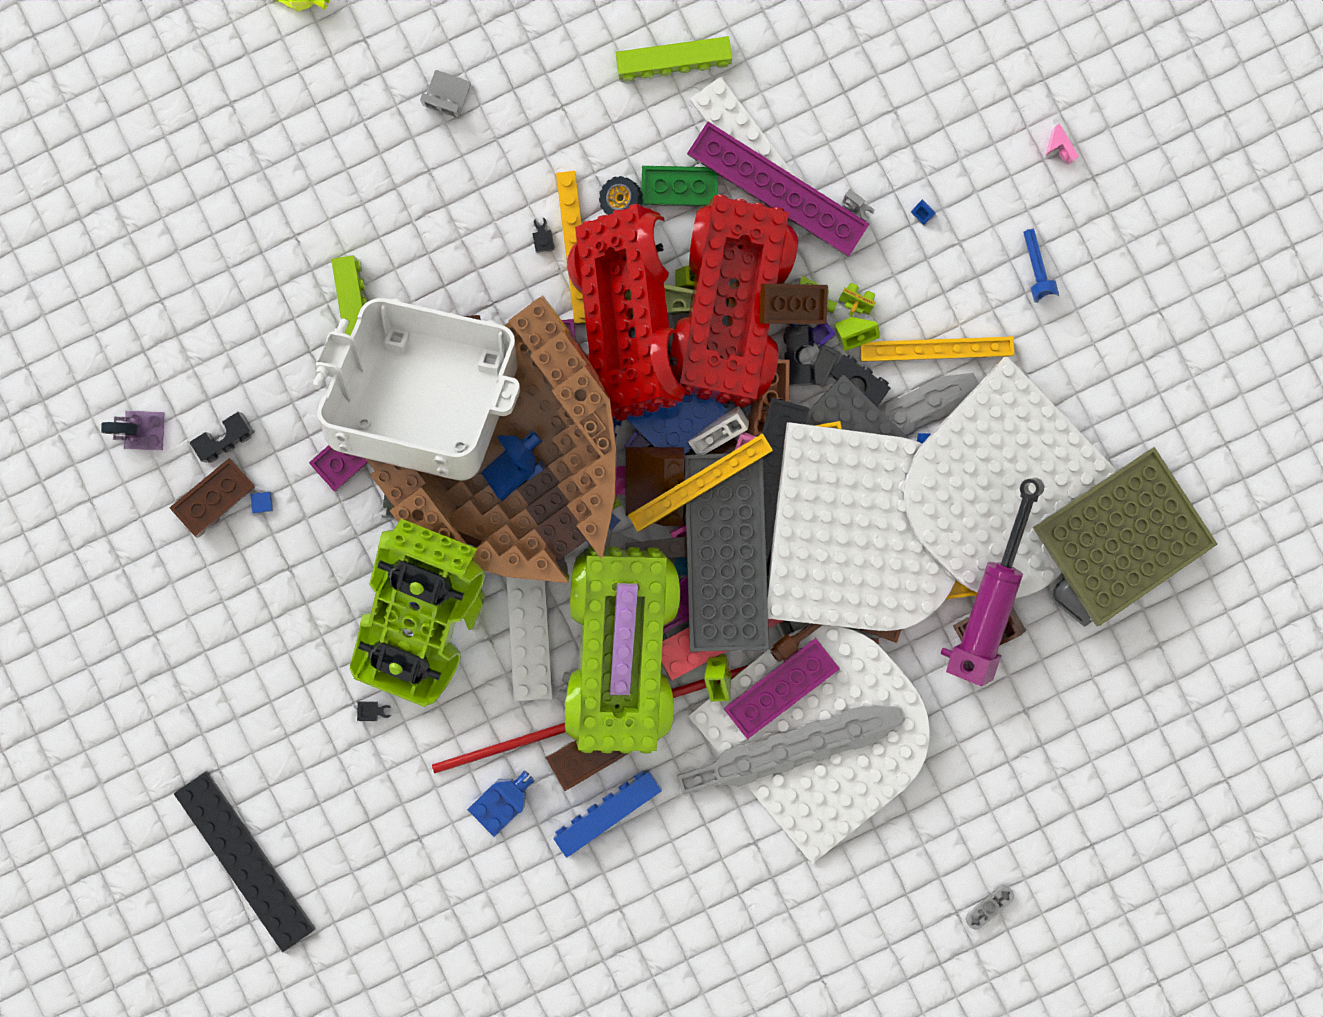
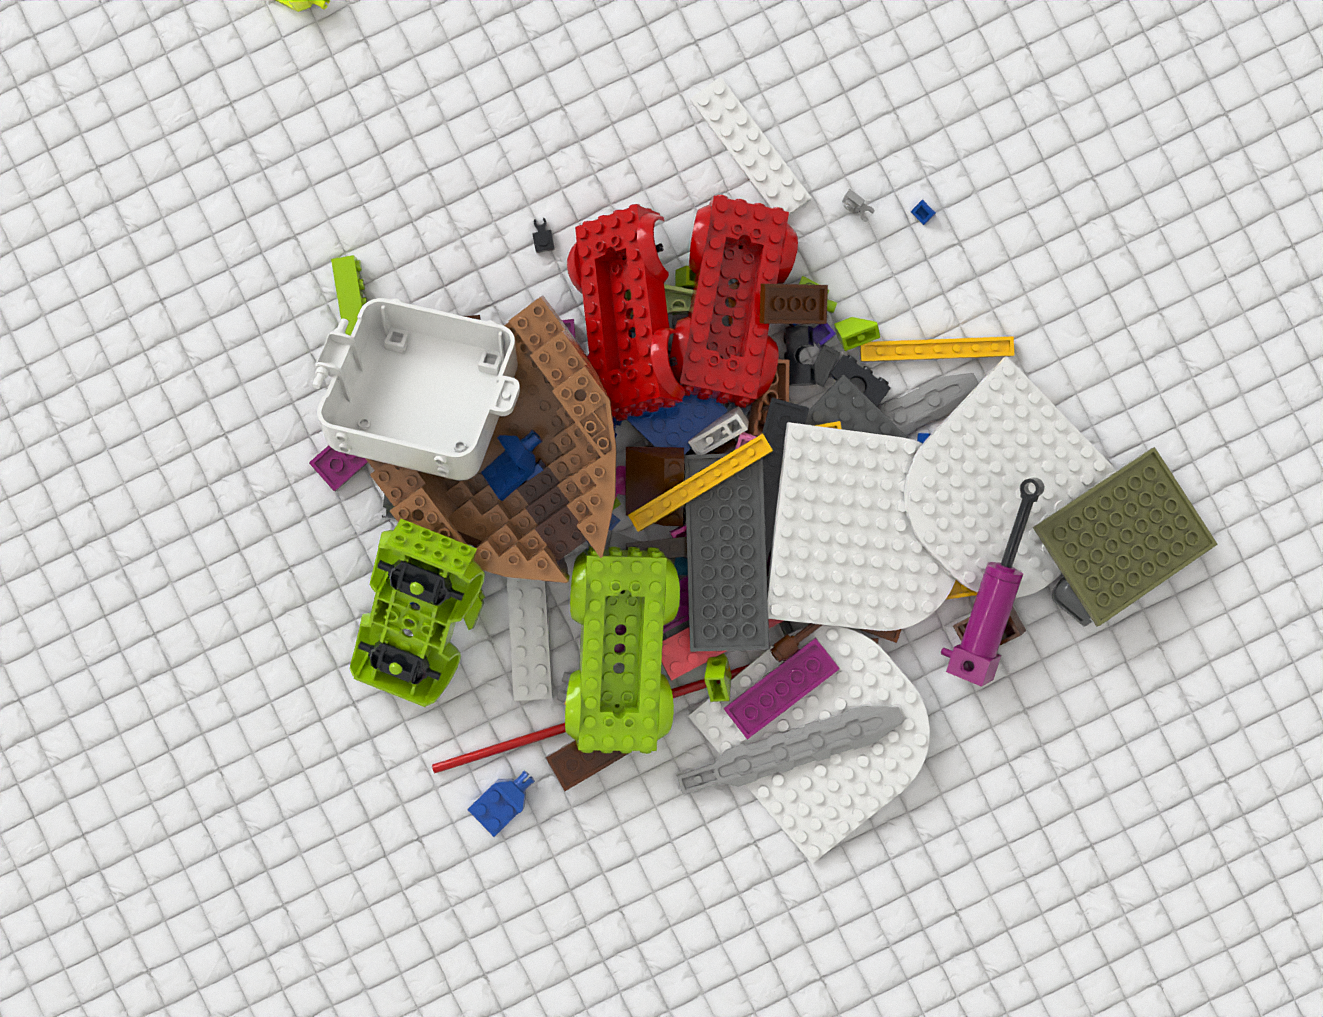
clear purple plate [101,411,165,450] -> none
reddish brown hinge [169,458,255,538] -> none
black plate [174,771,316,953] -> none
black arch [189,412,255,463] -> none
blue tile [250,492,273,513] -> none
black plate [357,701,391,721] -> none
light grey bracket [420,70,471,118] -> none
blue brick [553,770,662,858] -> none
yellow plate [556,171,586,324] -> none
wheel [599,176,643,215] -> none
lavender plate [610,583,638,695] -> none
lime brick [615,36,732,81] -> none
panel [624,431,651,448] -> none
green plate [641,166,718,206] -> none
magenta plate [687,121,869,257] -> none
lime hips [838,283,876,316] -> none
light grey beam [966,885,1014,930] -> none
blue piece [1023,228,1059,303] -> none
bright pink slope [1045,123,1079,164] -> none

